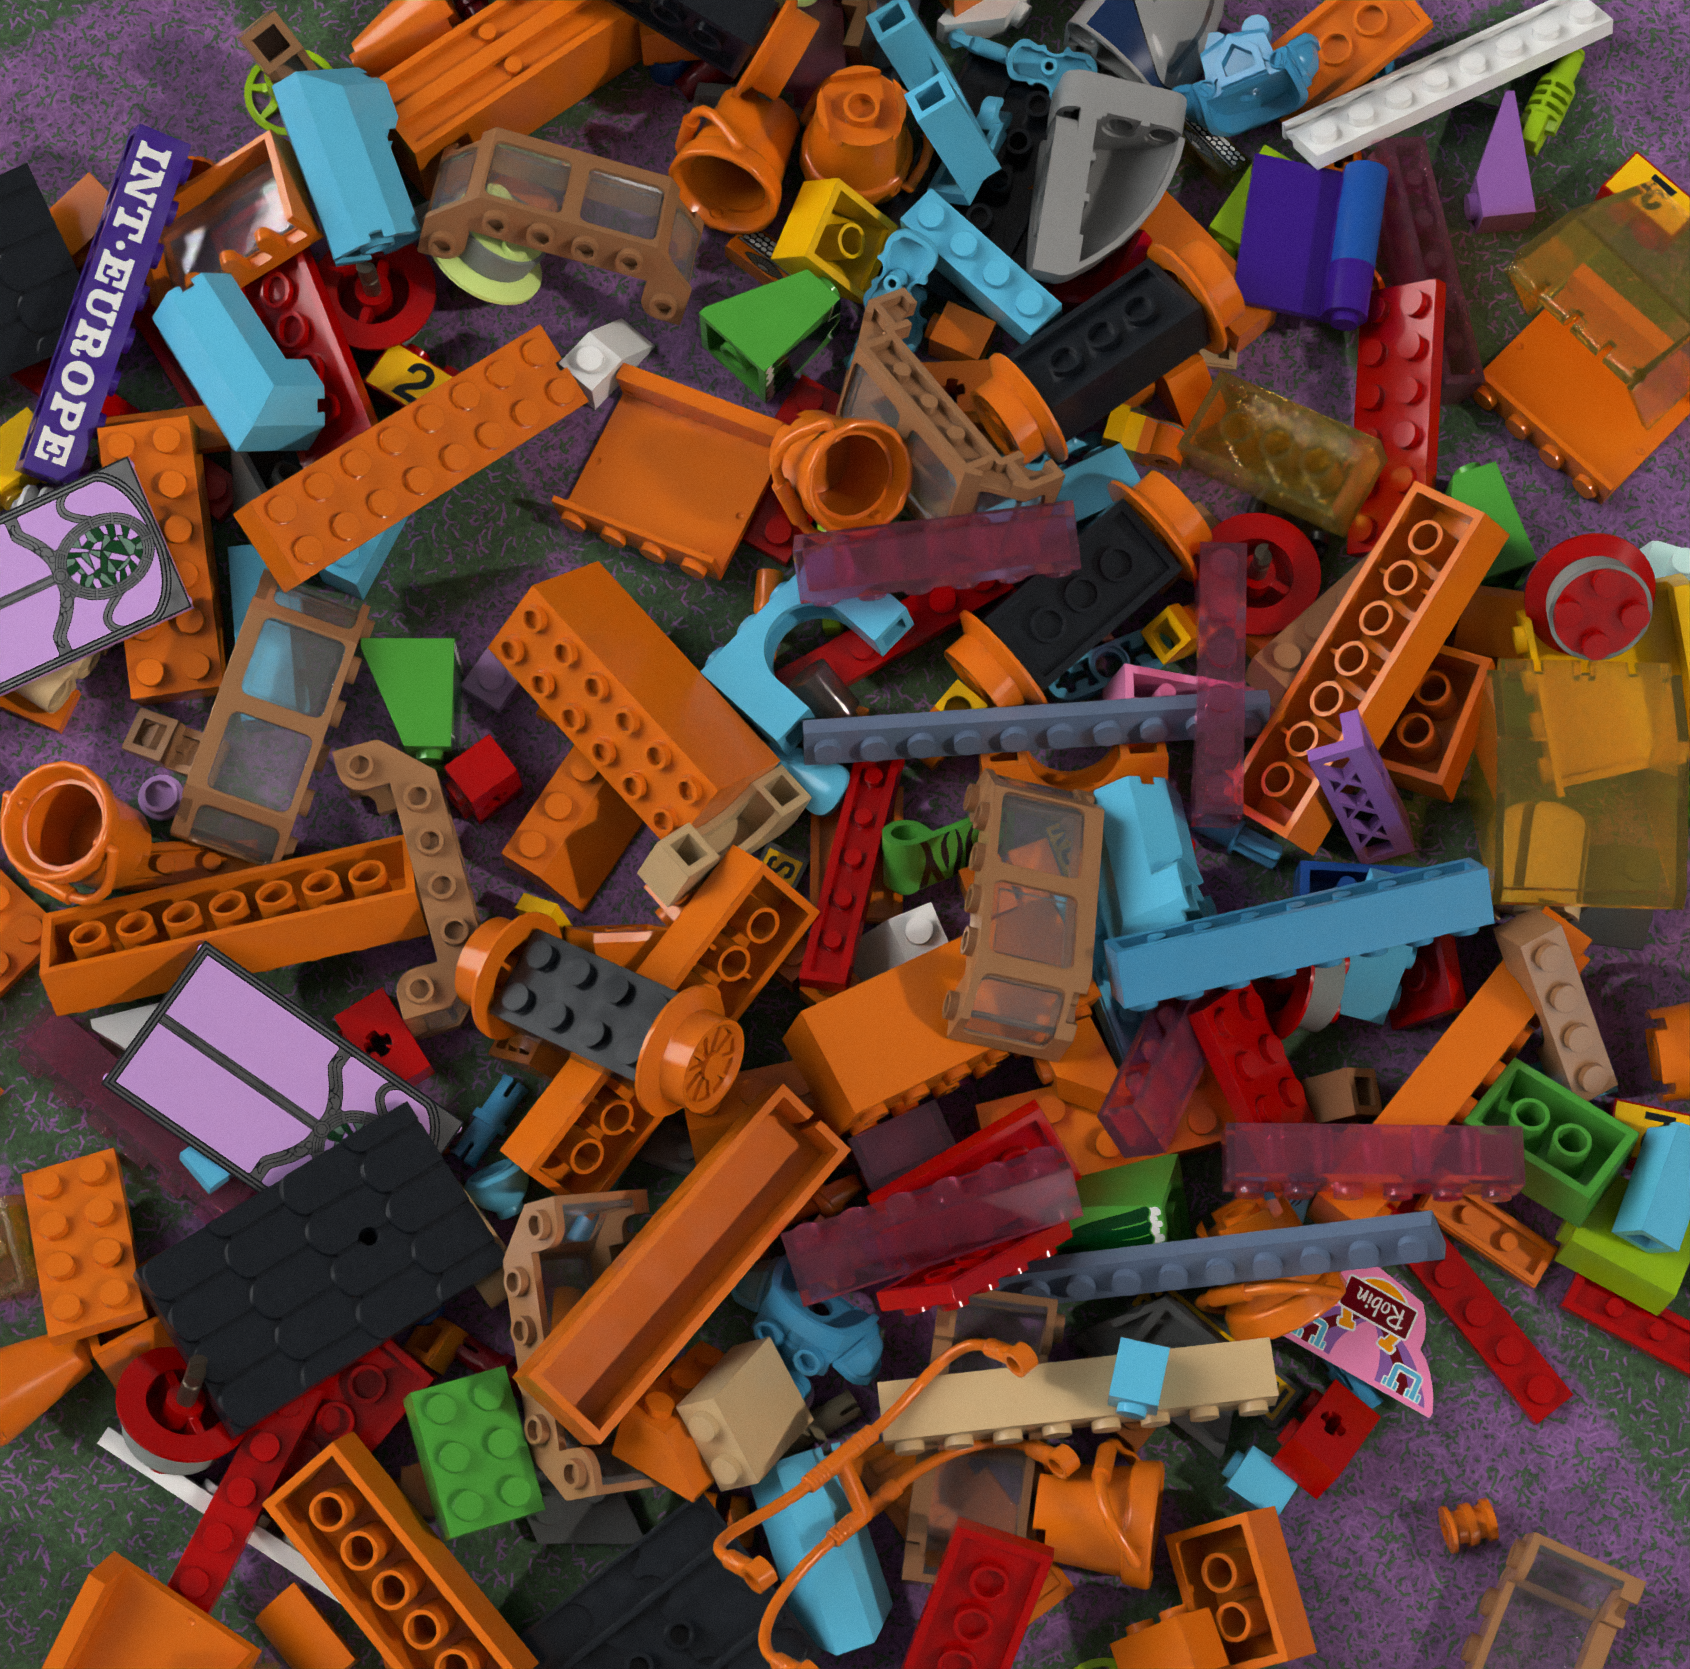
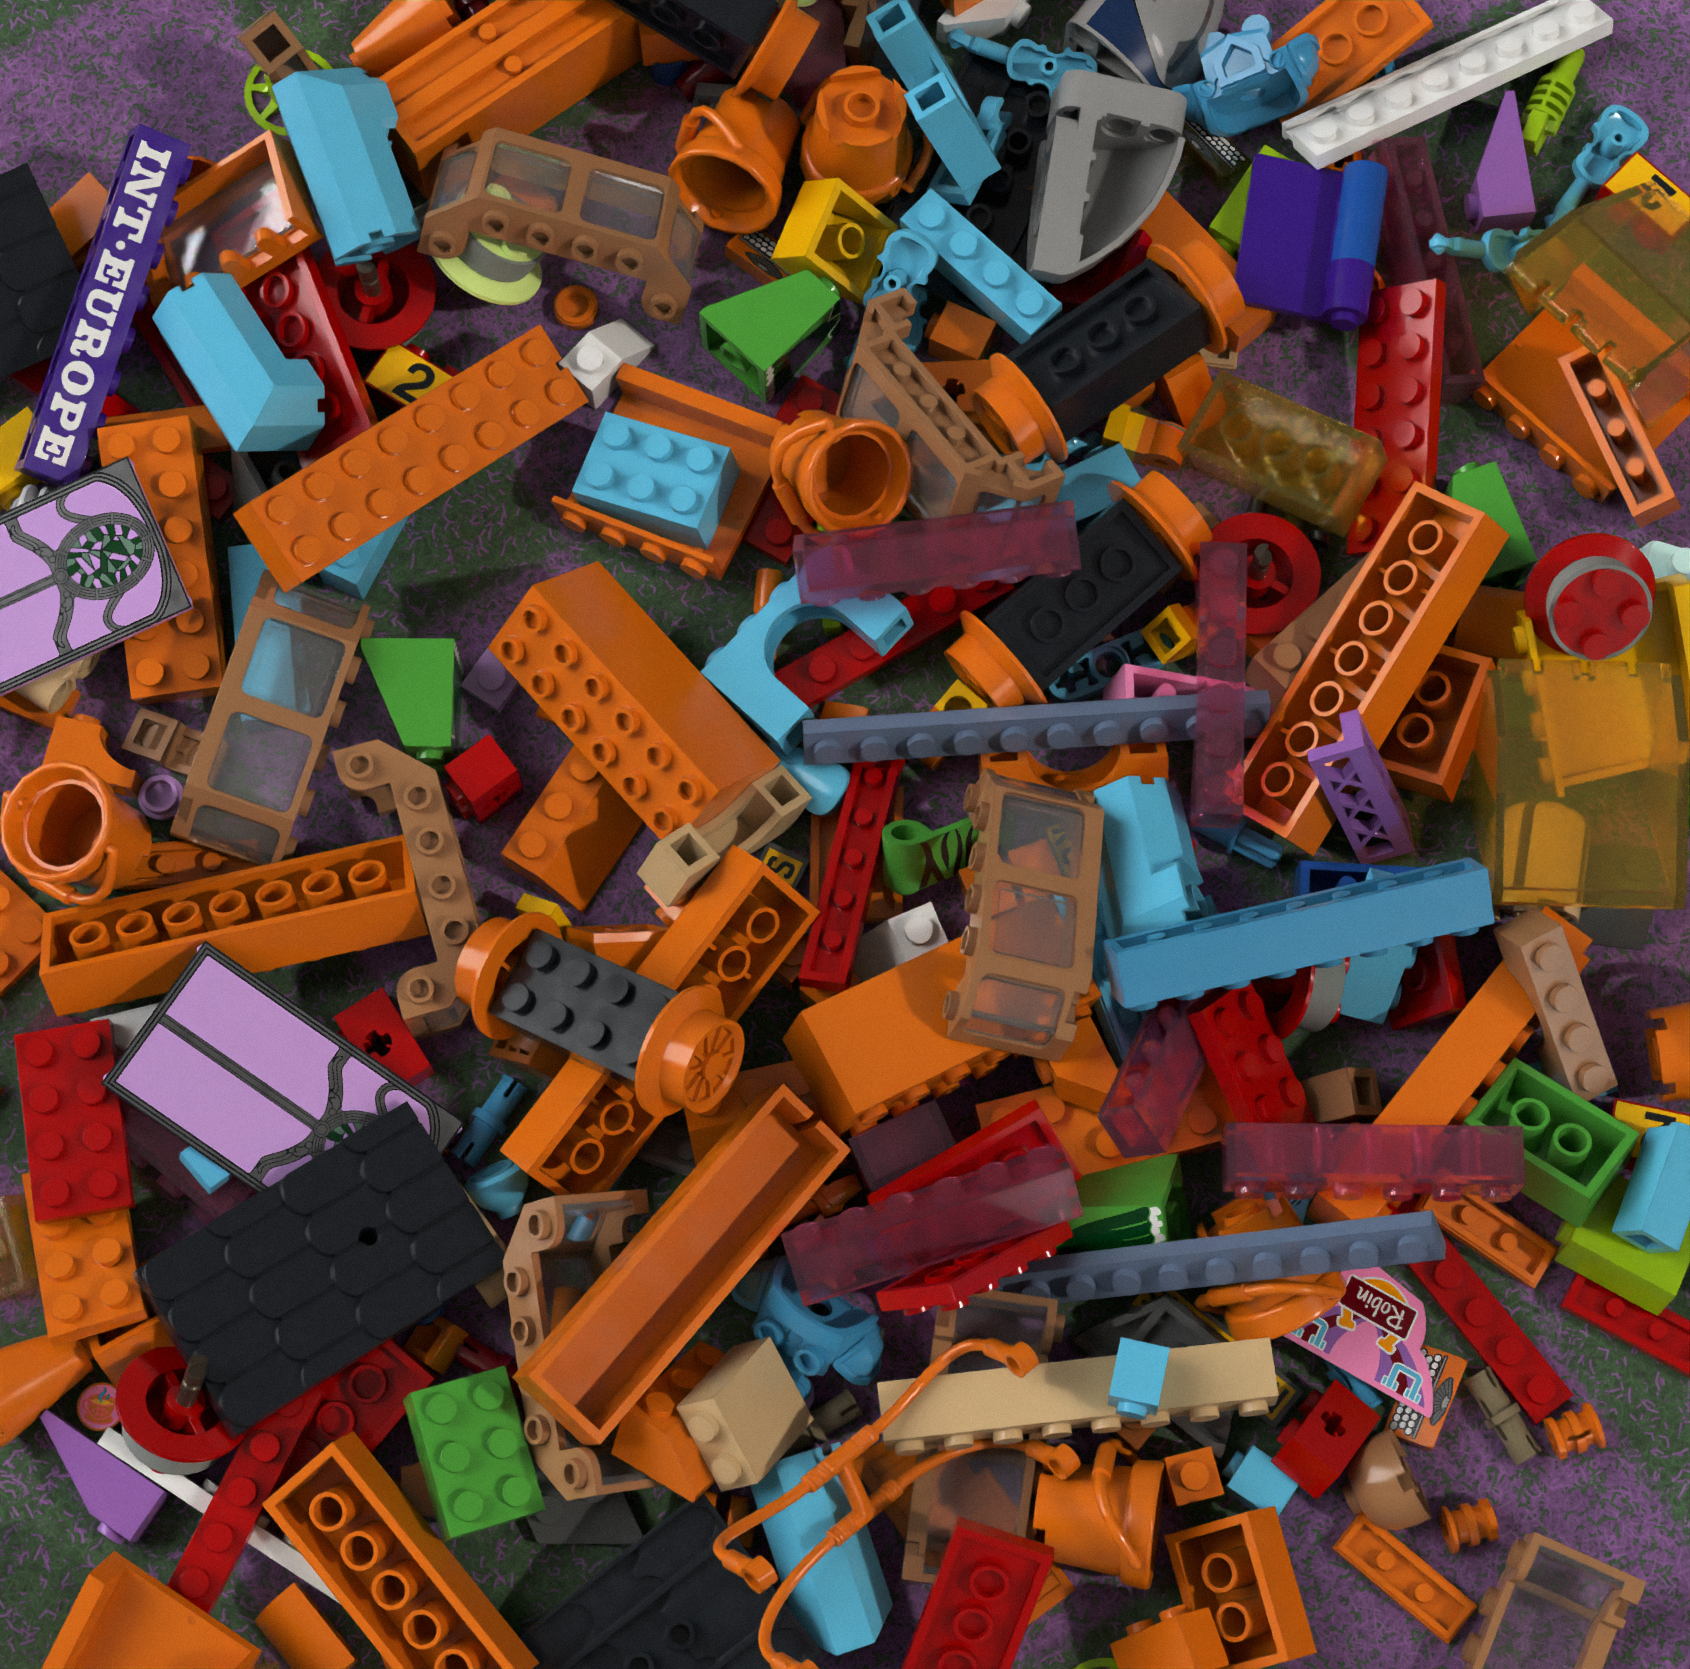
clear smoke brick [789,659,860,719] -> none
none -> red plate [14,1019,135,1225]
none -> medium lavender slope [40,1410,173,1545]
none -> orange arch [42,713,144,799]
none -> tile [77,1382,121,1432]
none -> orange tile [553,285,599,331]
none -> medium azure brick [572,412,741,551]
none -> orange brick [1160,1446,1224,1509]
none -> orange tile [1331,1512,1478,1645]
none -> medium nougat cylinder [1342,1429,1432,1530]
none -> slope [1382,1344,1468,1452]
none -> medium azure piece [1429,226,1558,284]
none -> dark tan pin [1463,1366,1542,1466]
none -> orange bush [1543,1402,1606,1461]
none -> medium azure piece [1544,105,1649,233]
none -> orange brick [1557,338,1682,528]

